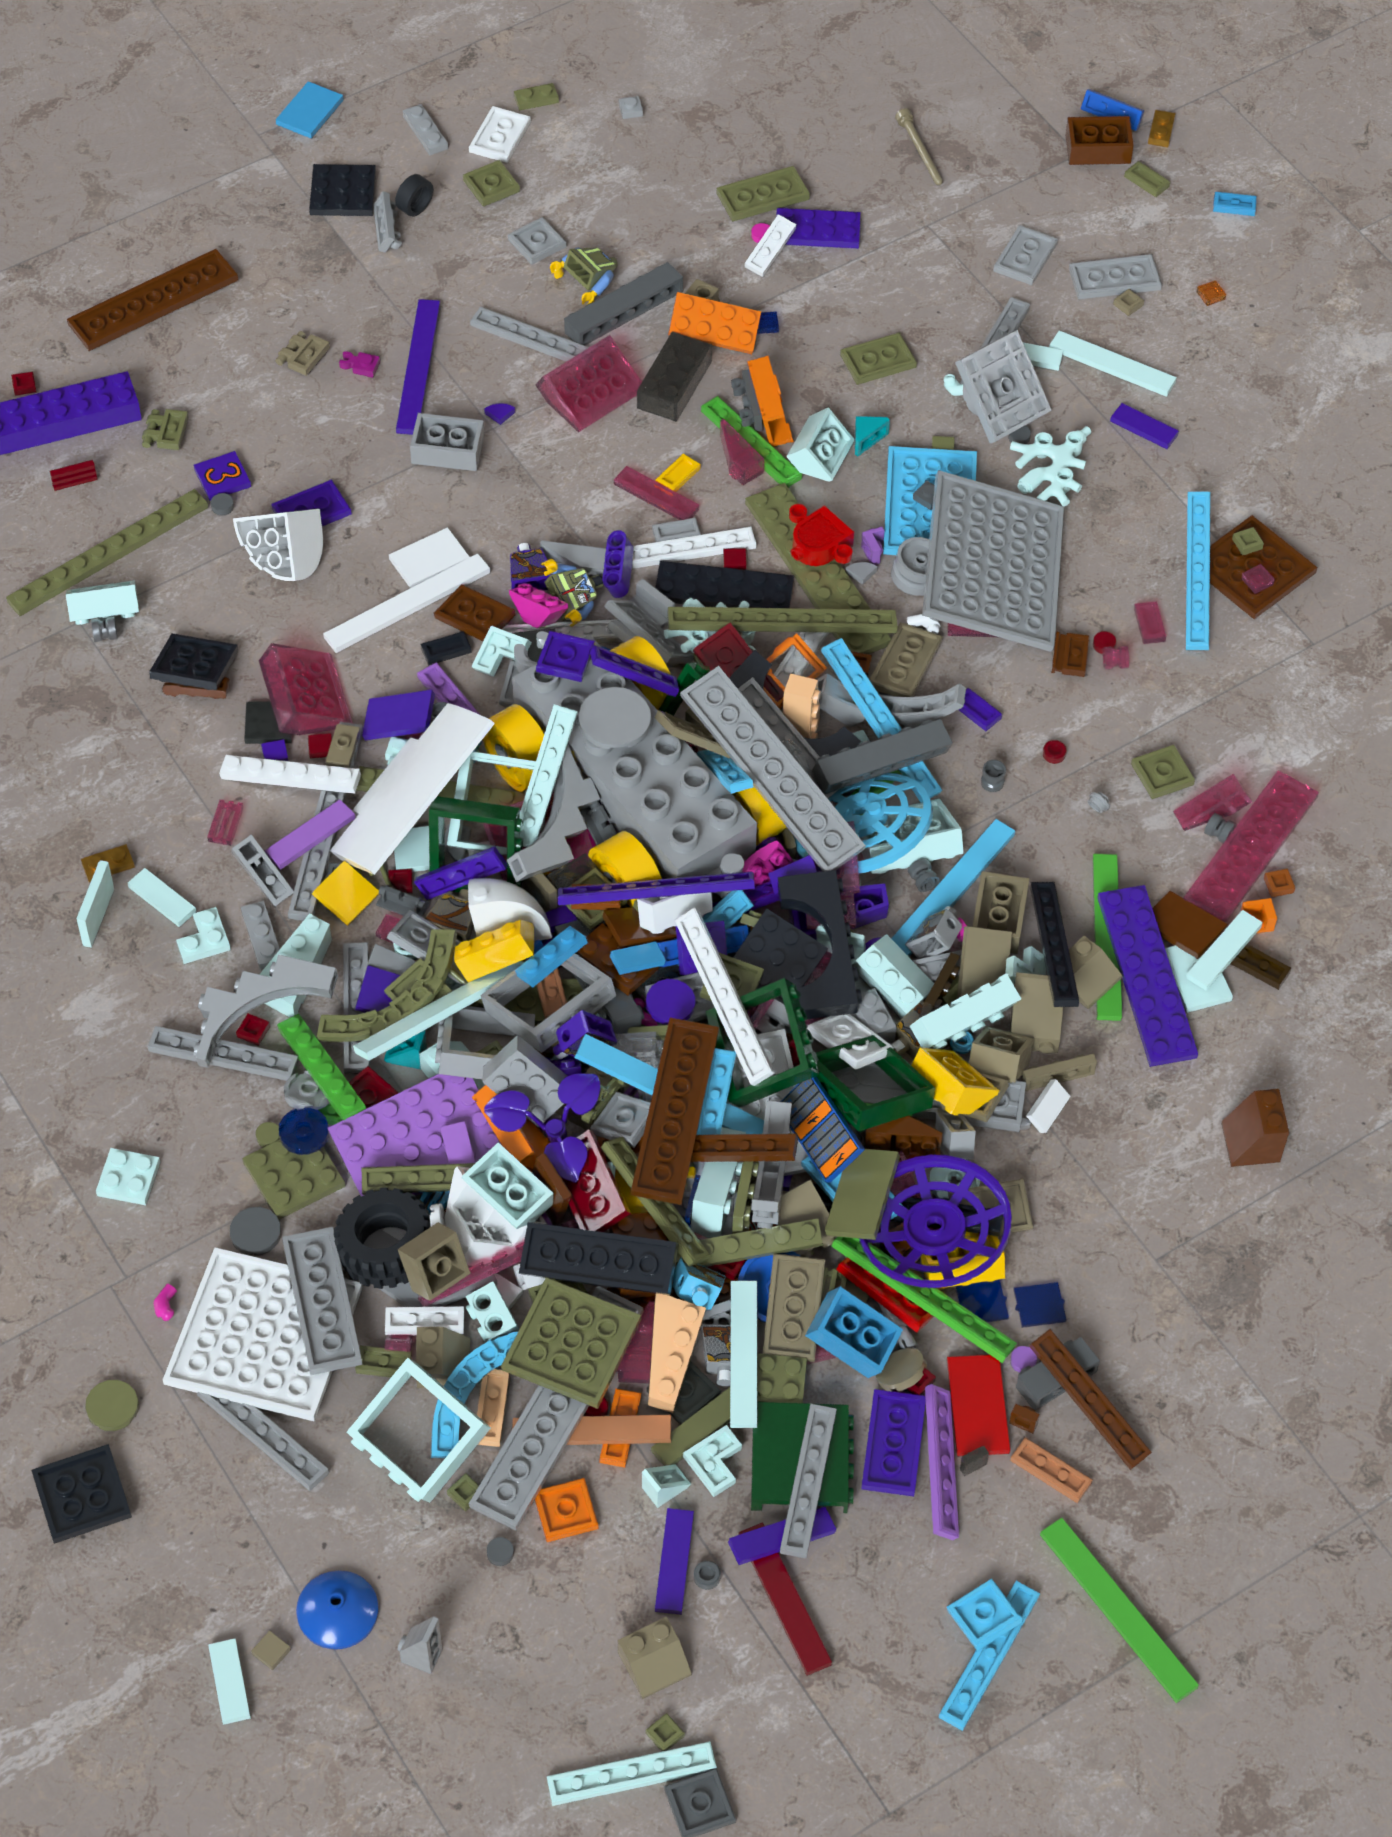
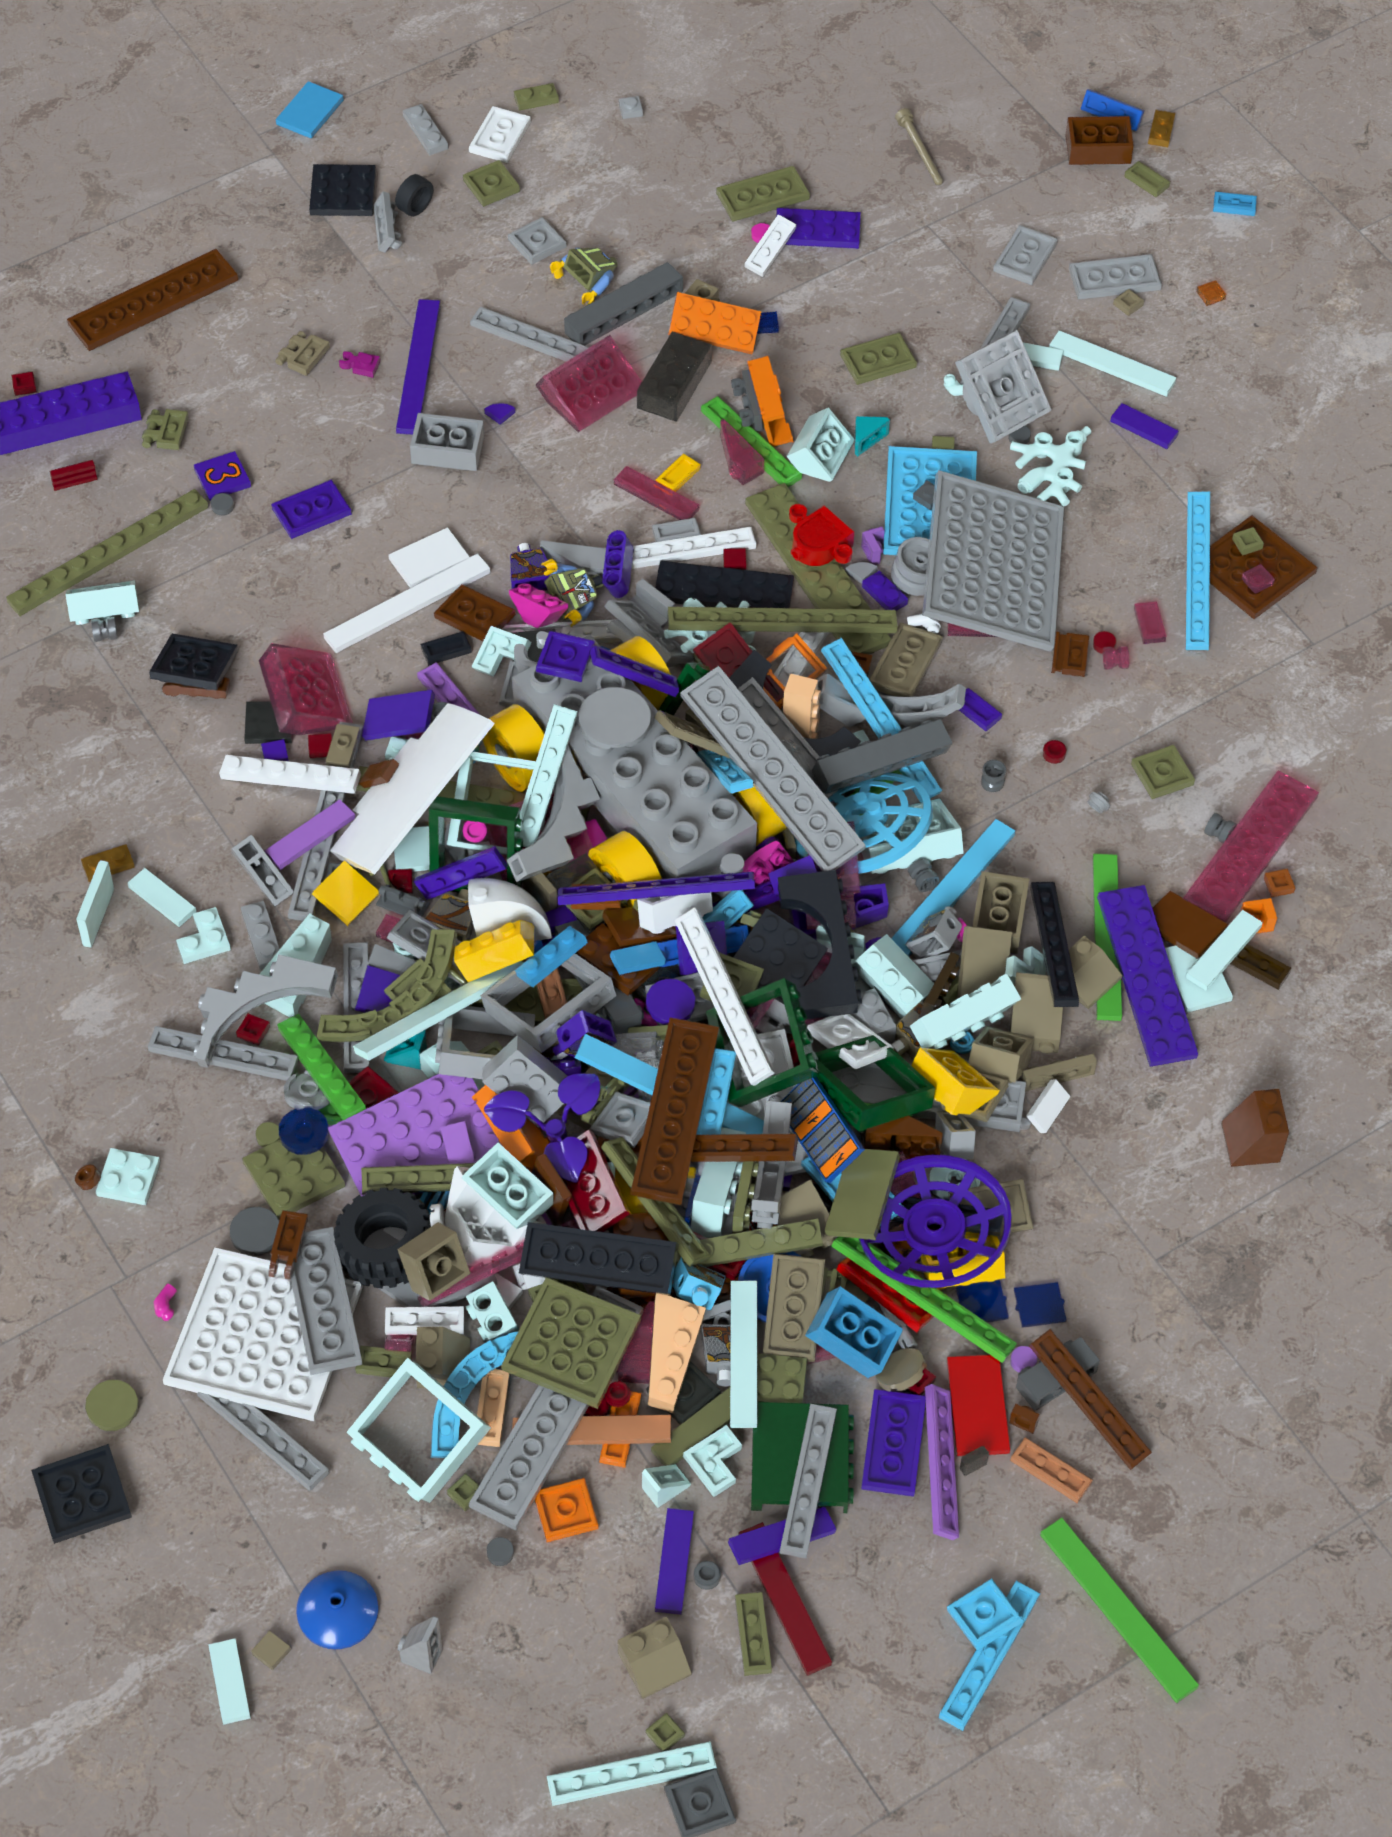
clear pink tile [207,799,243,846] -> none
white brick [233,509,323,581] -> none
dark grey hinge [580,802,617,845] -> none
clear pink slope [1173,774,1252,831] -> none
none -> reddish brown tile [75,1164,101,1190]
none -> reddish brown hinge [268,1210,308,1280]
none -> reddish brown tile [358,759,399,788]
none -> dark pink tile [463,821,488,843]
none -> dark red plate [605,1381,631,1407]
none -> olive plate [735,1592,772,1676]
none -> dark purple plate [862,570,908,611]

